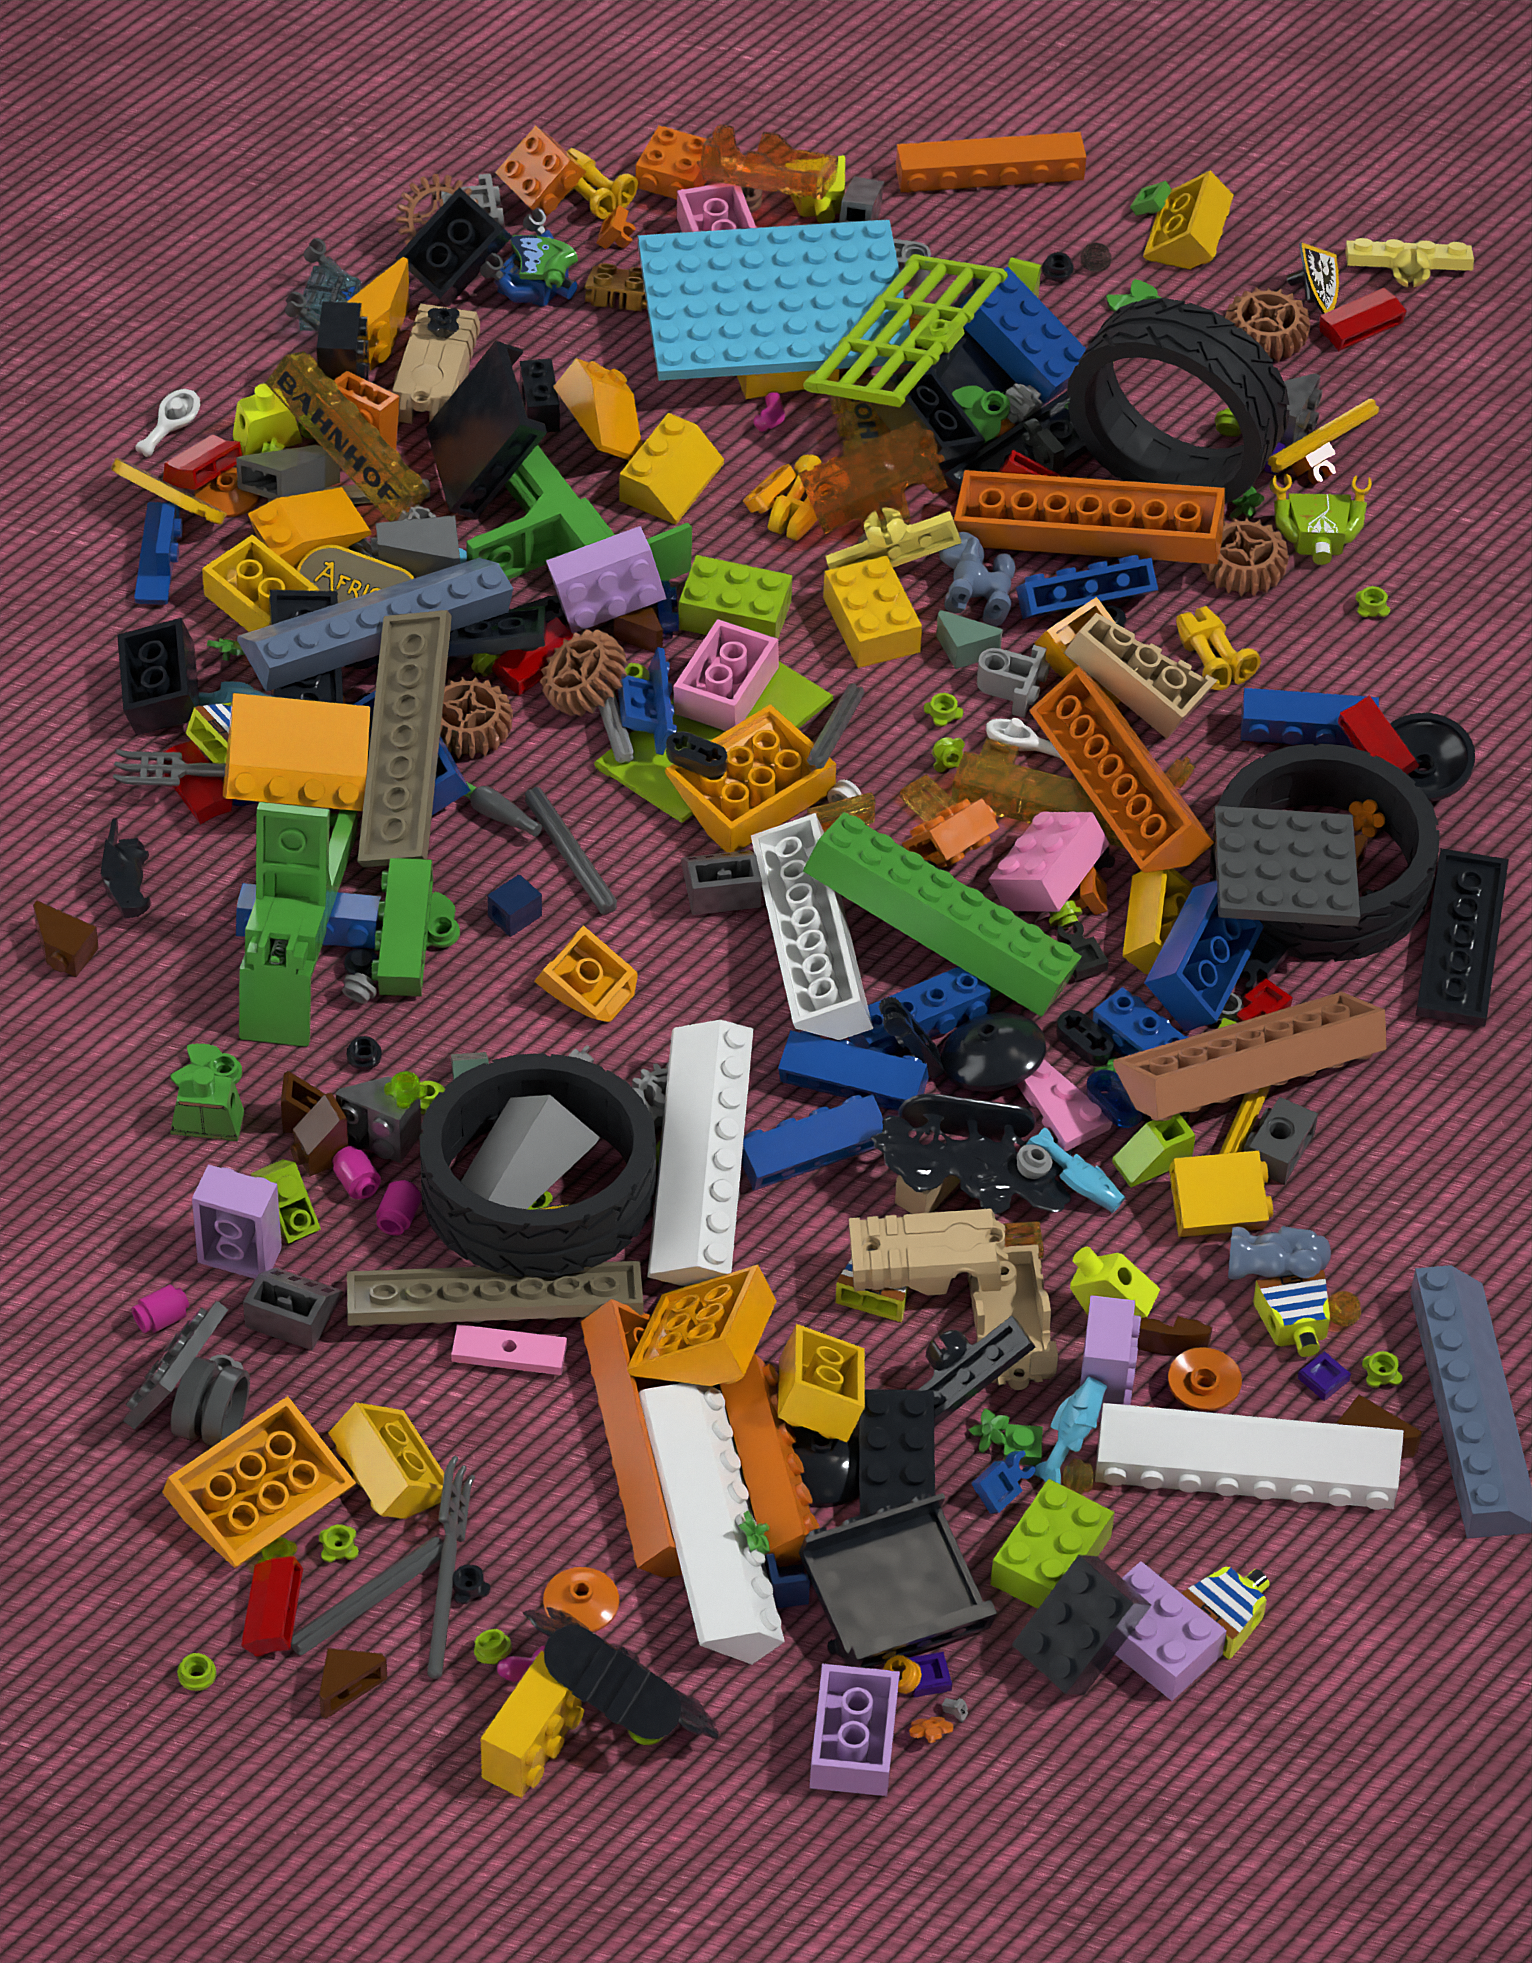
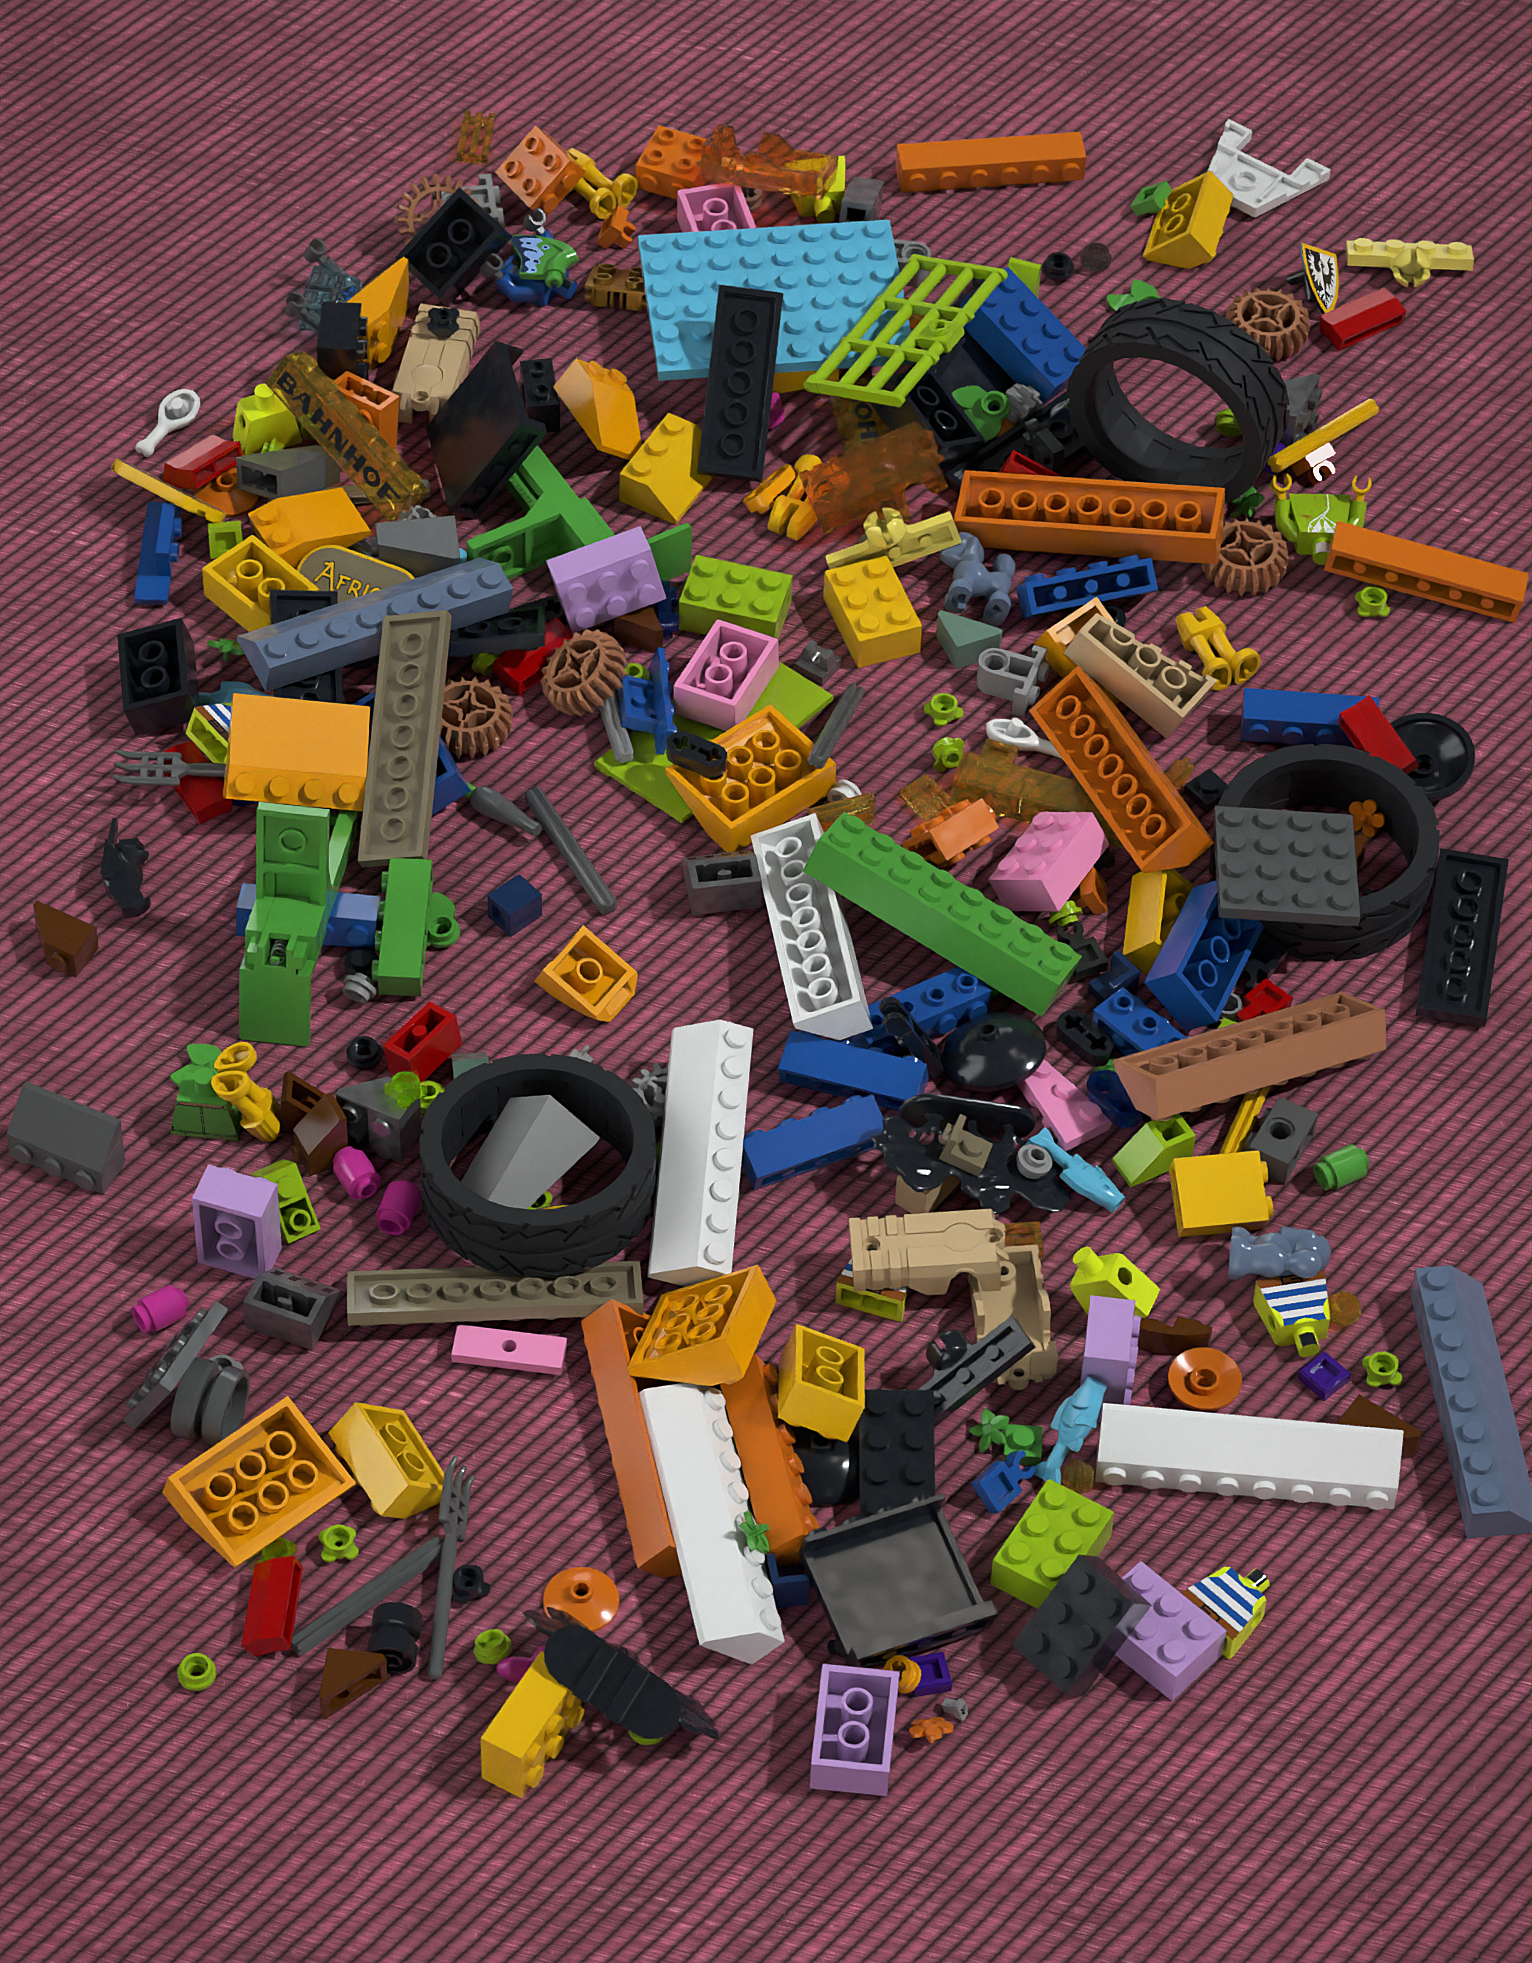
none -> dark grey slope [7,1081,125,1195]
none -> lime tile [207,521,242,559]
none -> yellow piece [211,1042,282,1142]
none -> black wheel [367,1602,422,1674]
none -> red brick [383,1001,463,1087]
none -> clear yellow tile [457,111,495,164]
none -> black plate [697,285,783,482]
none -> flat silver tile [795,640,841,687]
none -> dark tan bracket [939,1114,993,1177]
none -> dark blue panel [1088,950,1140,1004]
none -> black plate [1184,769,1228,813]
none -> white wing [1208,119,1331,218]
none -> bright green brick [1313,1144,1369,1191]
none -> orange brick [1324,521,1529,623]

